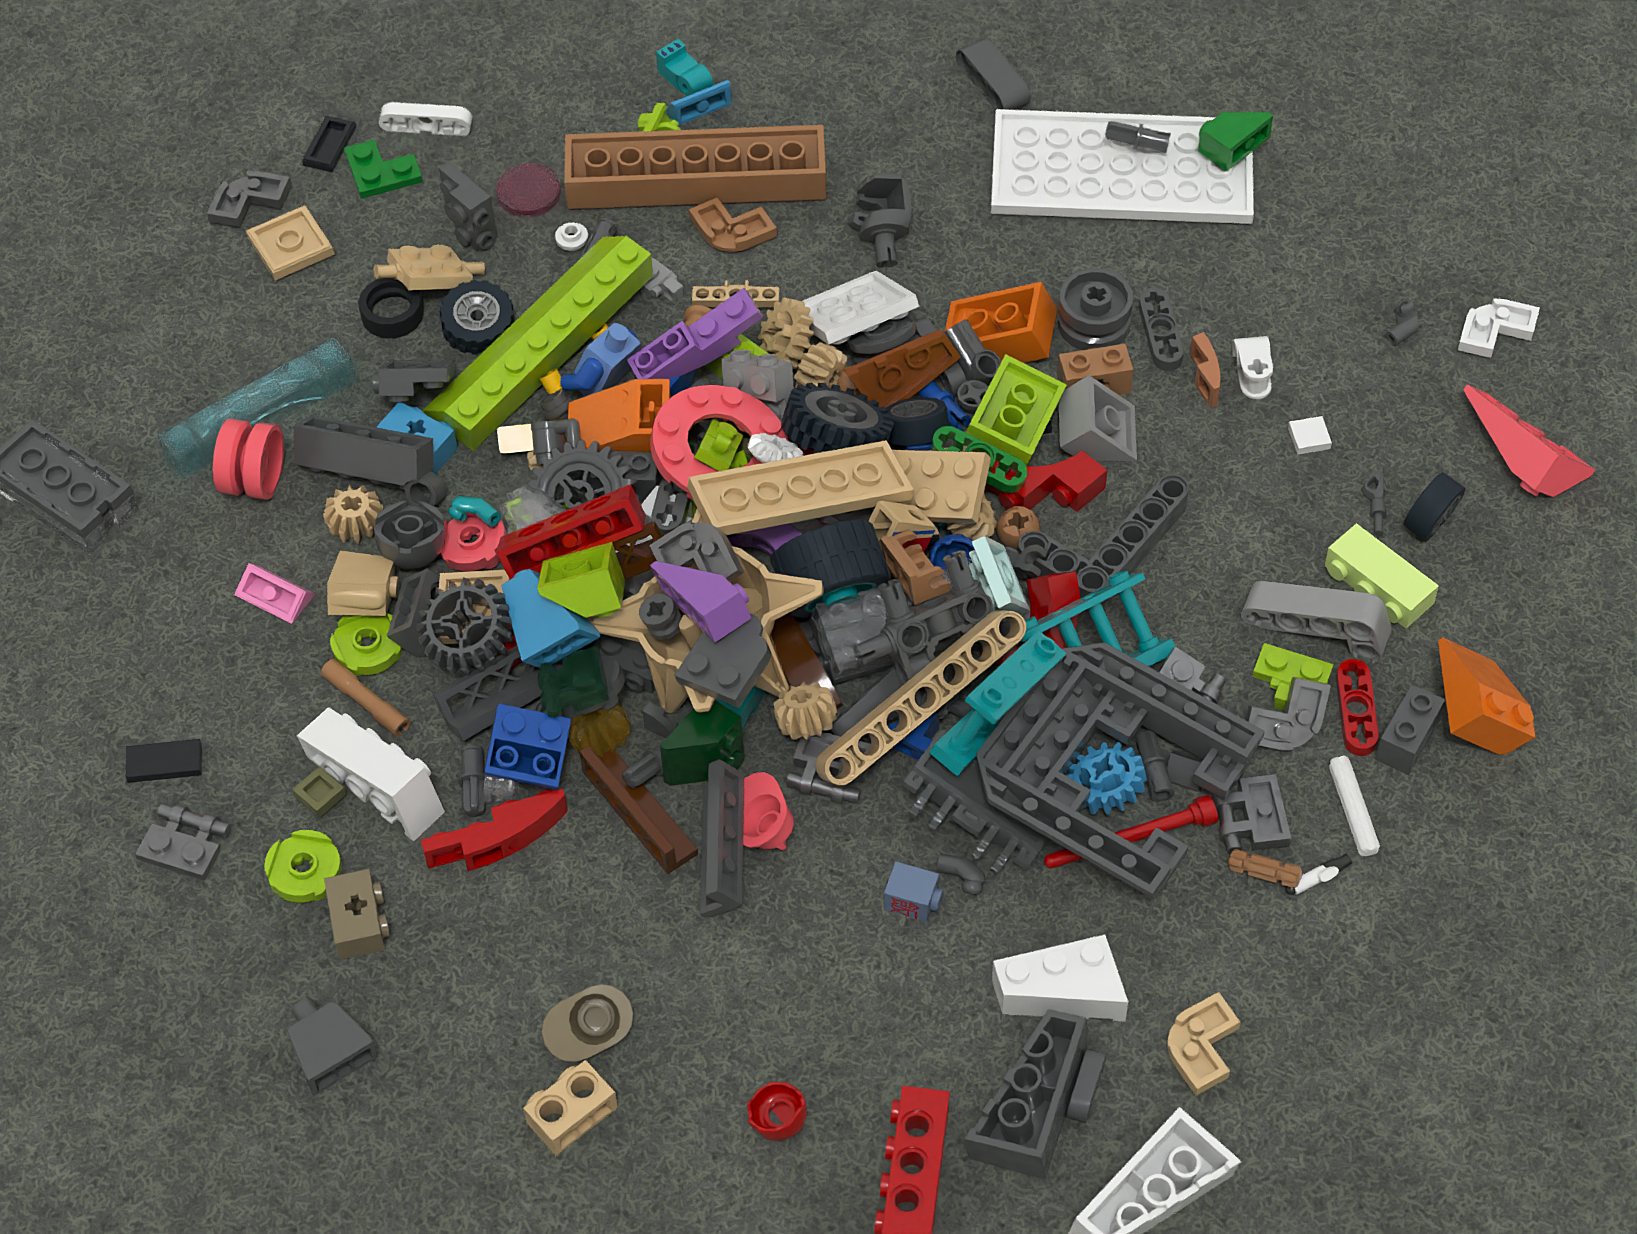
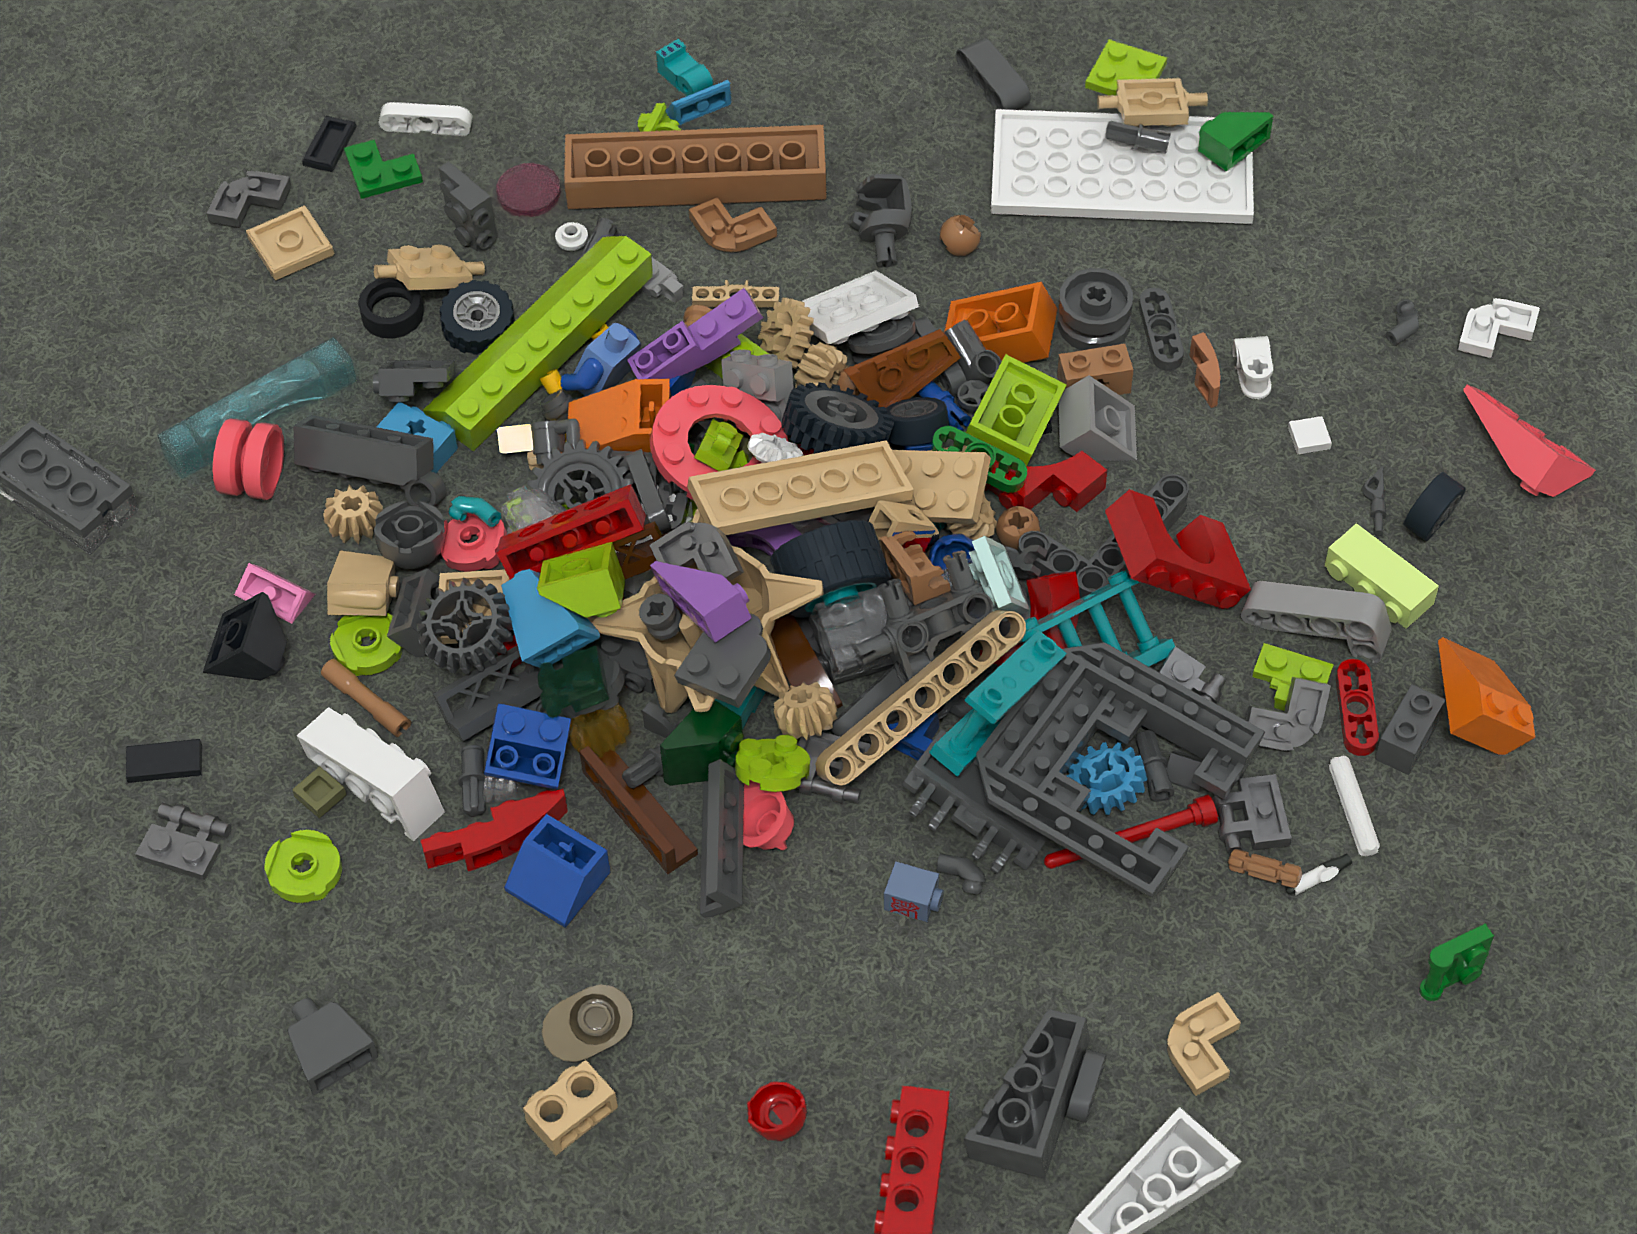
dark tan brick [324,869,390,960] -> none
white wedge [992,935,1128,1022] -> none
none -> black slope [203,592,287,681]
none -> blue slope [504,814,610,928]
none -> dark grey beam [625,448,672,531]
none -> lime plate [735,735,810,792]
none -> medium nougat piece [940,215,981,256]
none -> lime plate [1085,40,1167,96]
none -> tan plate [1097,78,1208,127]
none -> red arch [1105,489,1251,609]
none -> green plate [1419,924,1494,1001]

